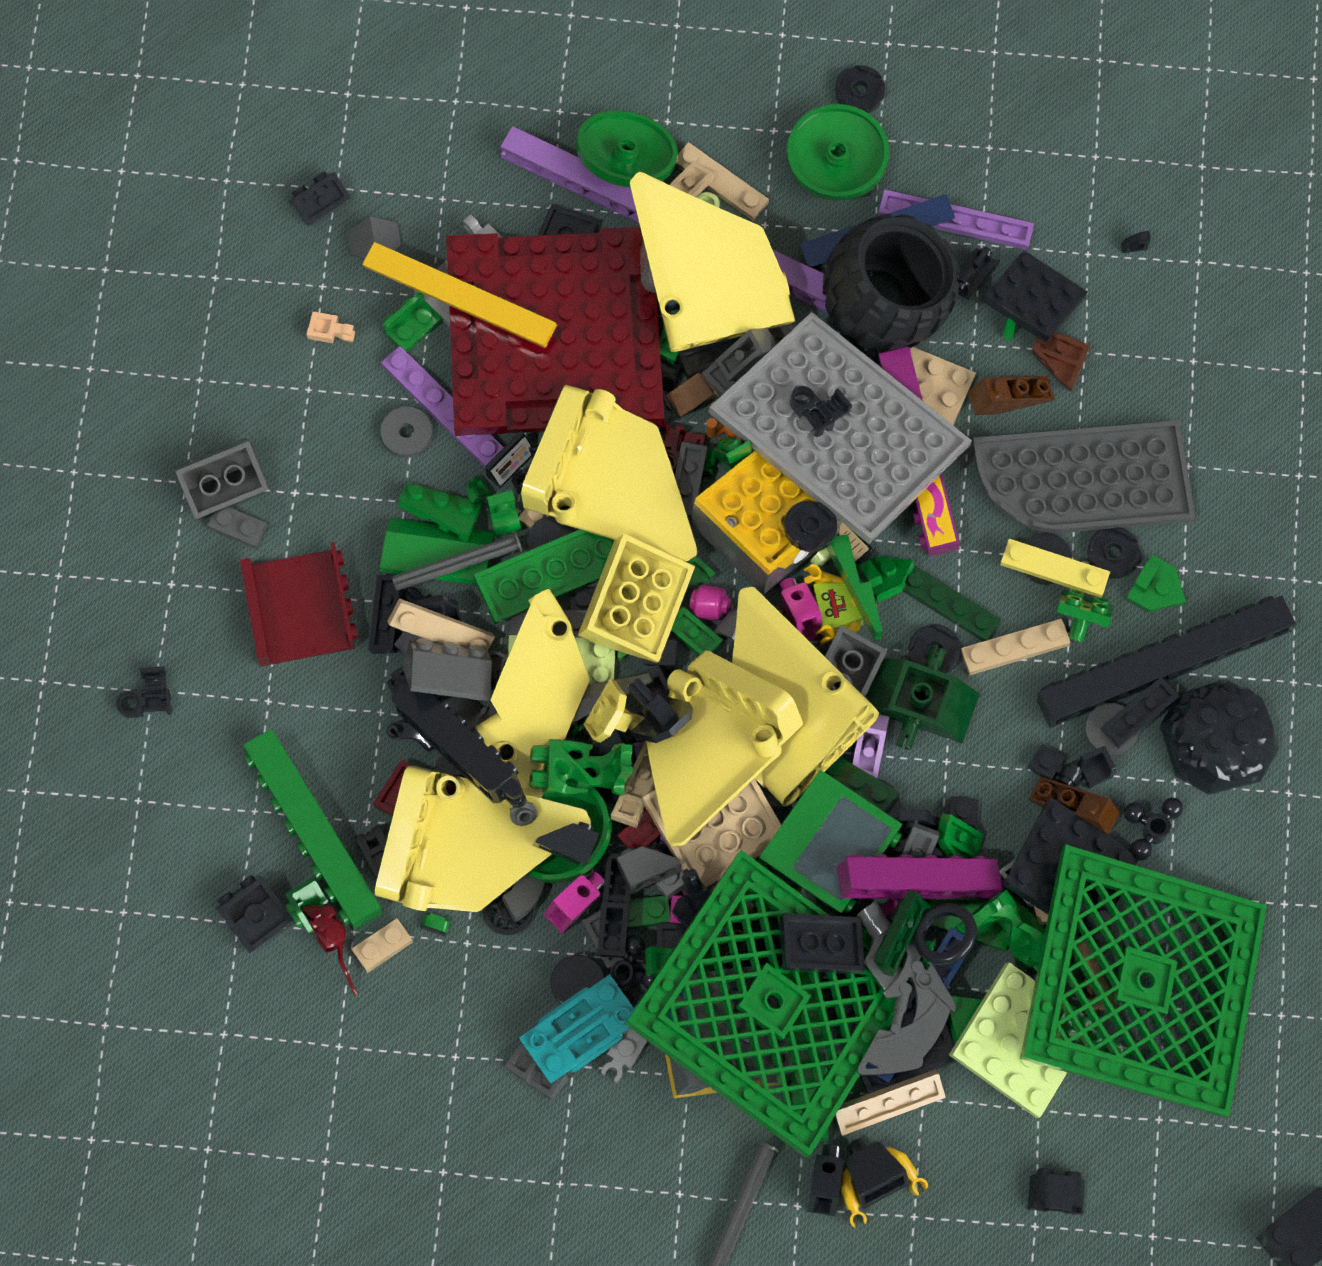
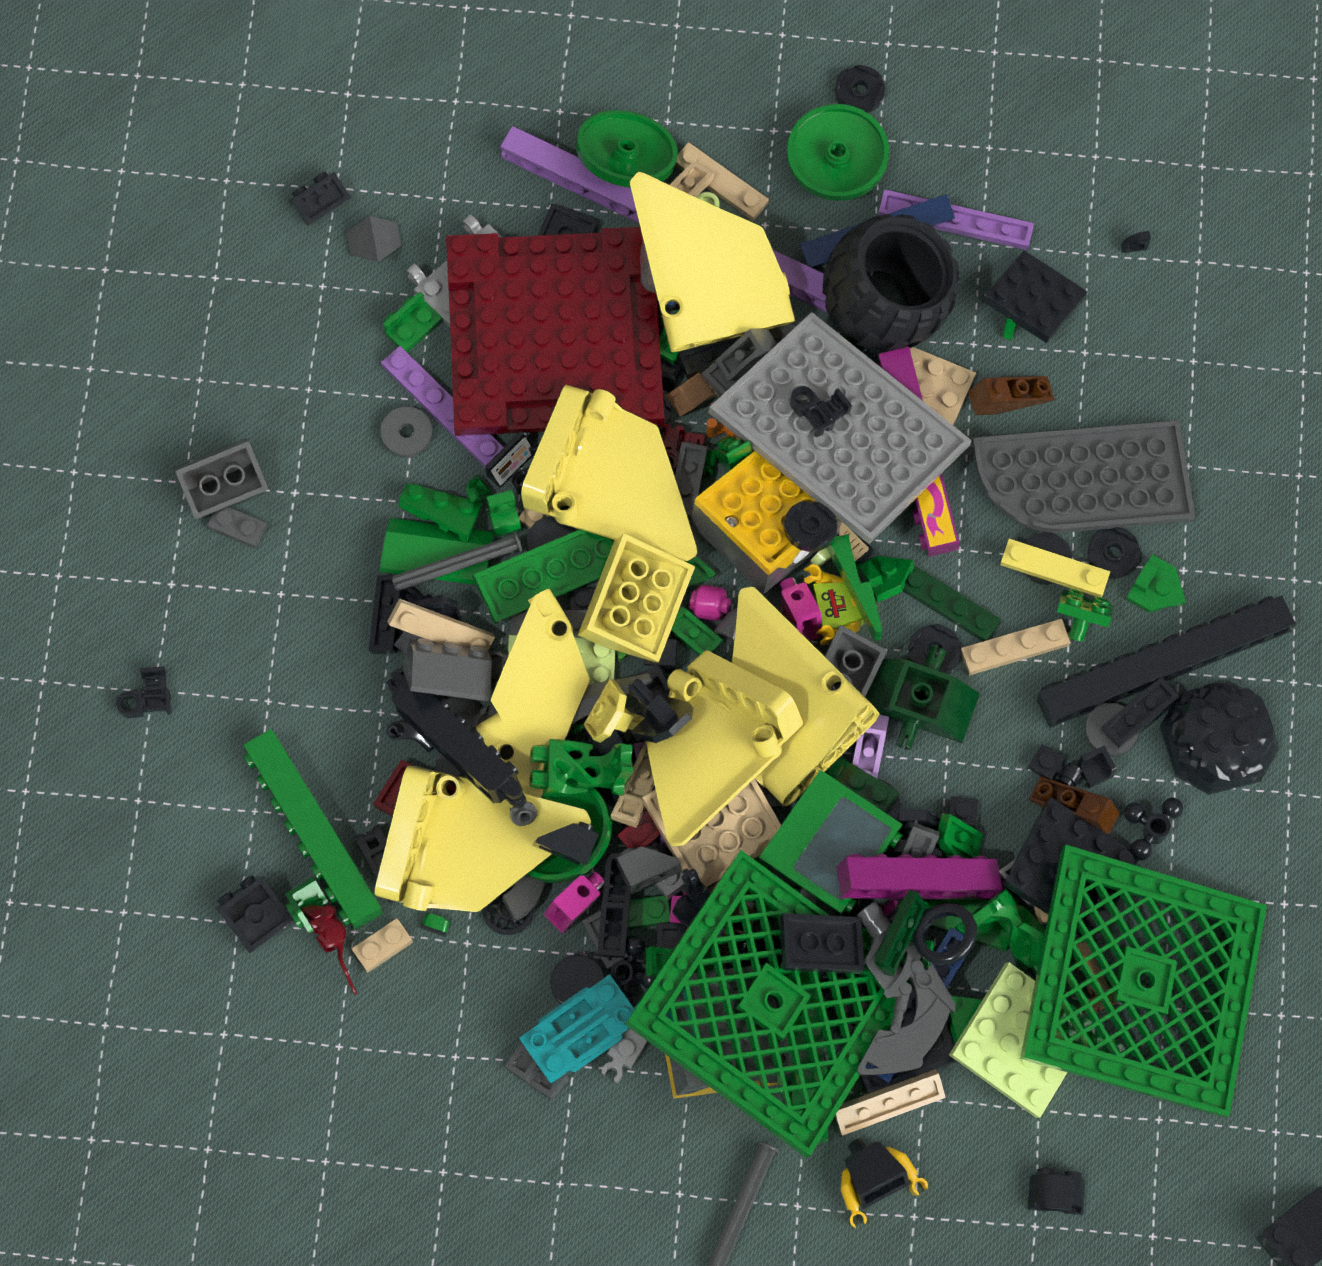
dark red panel [240,542,358,667] -> none
light nougat plate [307,312,356,343] -> none
yellow tile [362,242,557,348] -> none
black torso [807,1144,844,1216] -> none
black hinge [958,247,998,300] -> none
copper wing [1032,332,1090,392] -> none

